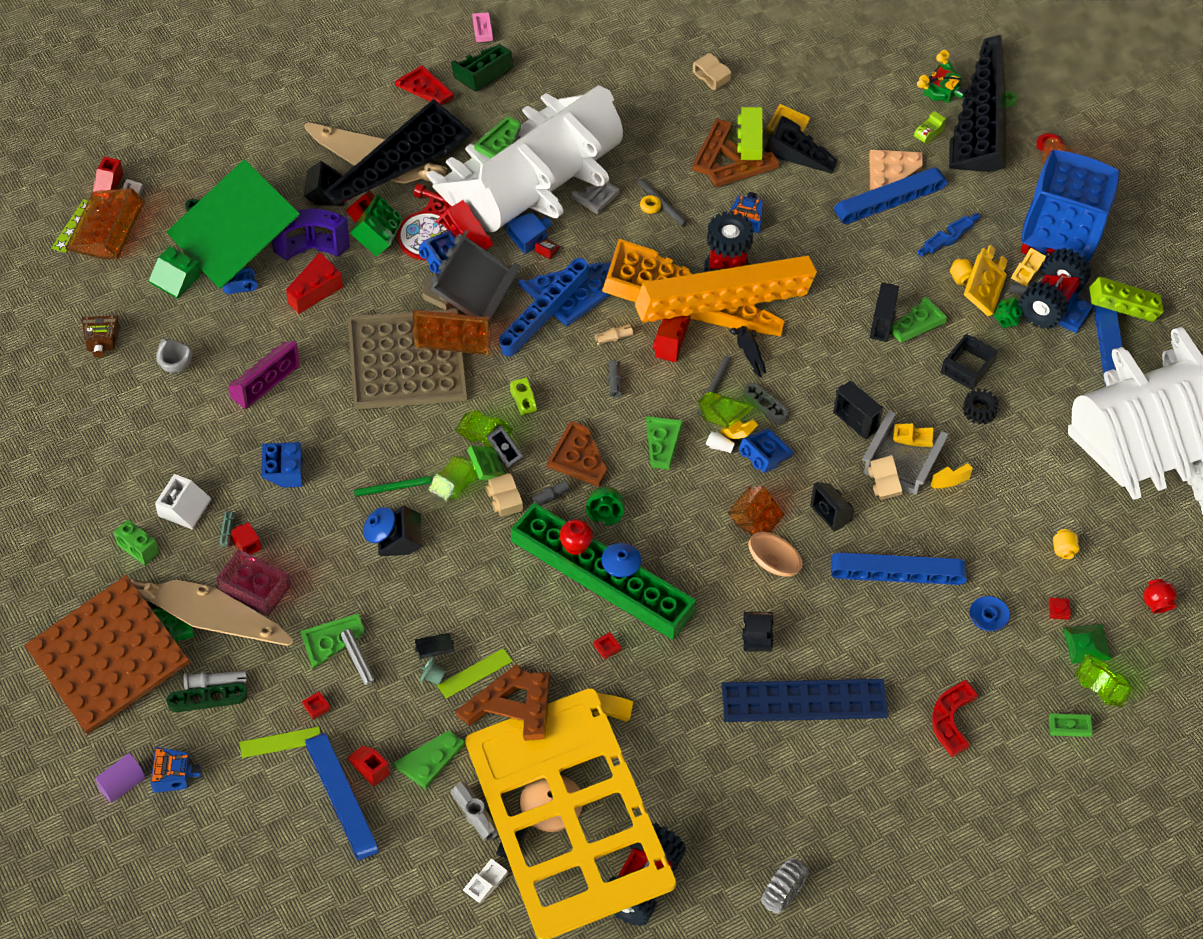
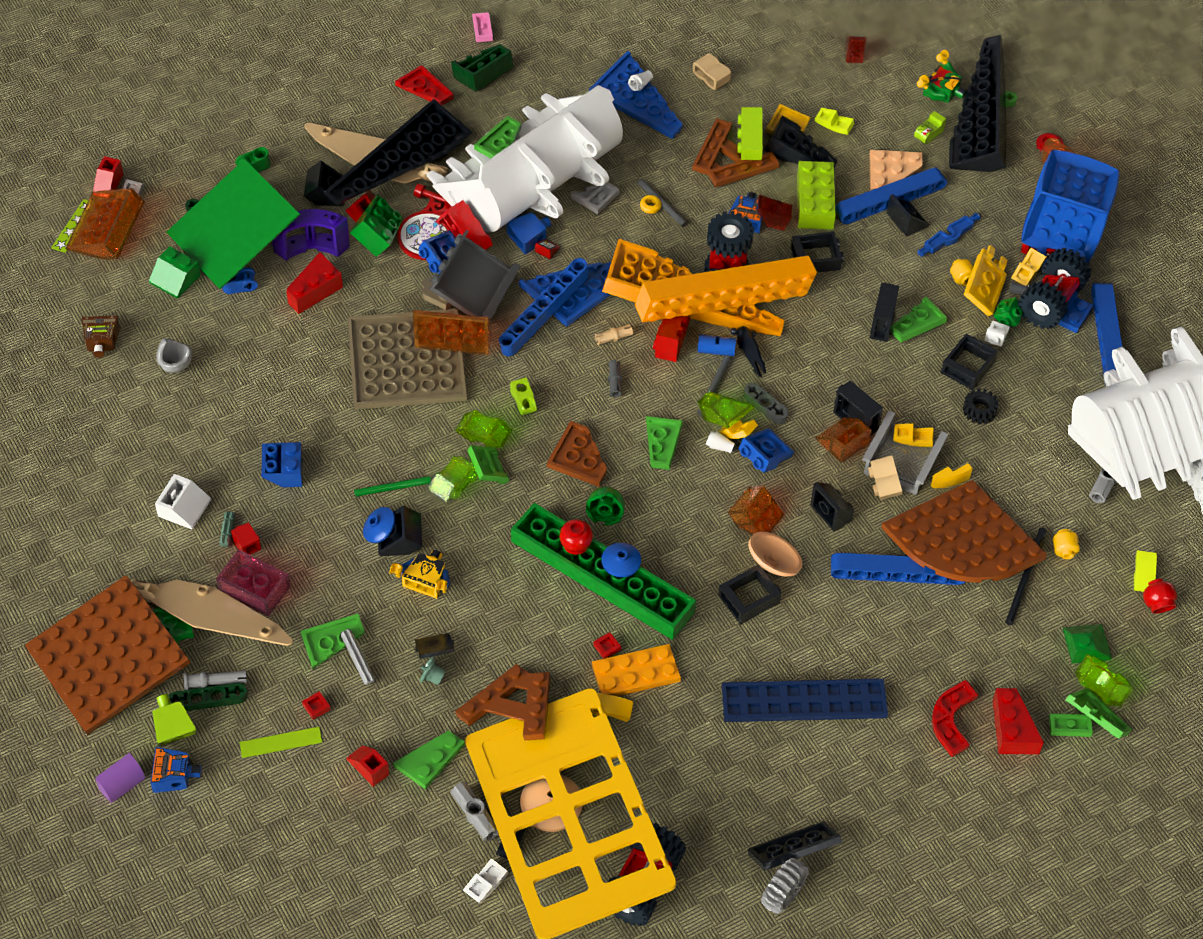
bright green brick [114,519,159,566] -> none
magenta slope [228,341,300,410] -> none
blue beam [305,732,379,861] -> none
lime sticker [436,648,513,699] -> none
black slope [486,424,523,467] -> none
tan brick [486,473,523,517] -> none
dark grey pin [530,480,570,506] -> none
black brick [742,611,773,652] -> none
blue dish [970,596,1010,631] -> none
red plate [1049,598,1071,620] -> none
lime brick [1089,276,1164,322] -> none
none -> lime torso [152,694,196,747]
none -> green piece [235,147,271,172]
none -> torso [389,550,450,599]
none -> blue wing [589,51,683,139]
none -> light orange plate [592,644,681,696]
none -> white cone [628,70,653,91]
none -> blue pin [697,334,736,357]
none -> black window [718,565,781,625]
none -> black tile [747,821,842,871]
none -> clear red slope [757,195,792,231]
none -> black window [790,231,844,273]
none -> lime piece [797,161,835,230]
none -> neon yellow slope [815,108,854,135]
none -> clear orange slope [816,418,872,463]
none -> clear red slope [845,36,866,63]
none -> dark orange plate [881,480,1047,583]
none -> black slope [887,194,929,237]
none -> white bracket [984,321,1010,347]
none -> red wedge [992,688,1044,754]
none -> black bar [1005,527,1047,625]
none -> bright green wing [1065,688,1133,739]
none -> light grey piece [1089,468,1116,504]
none -> neon yellow slope [1134,550,1157,592]

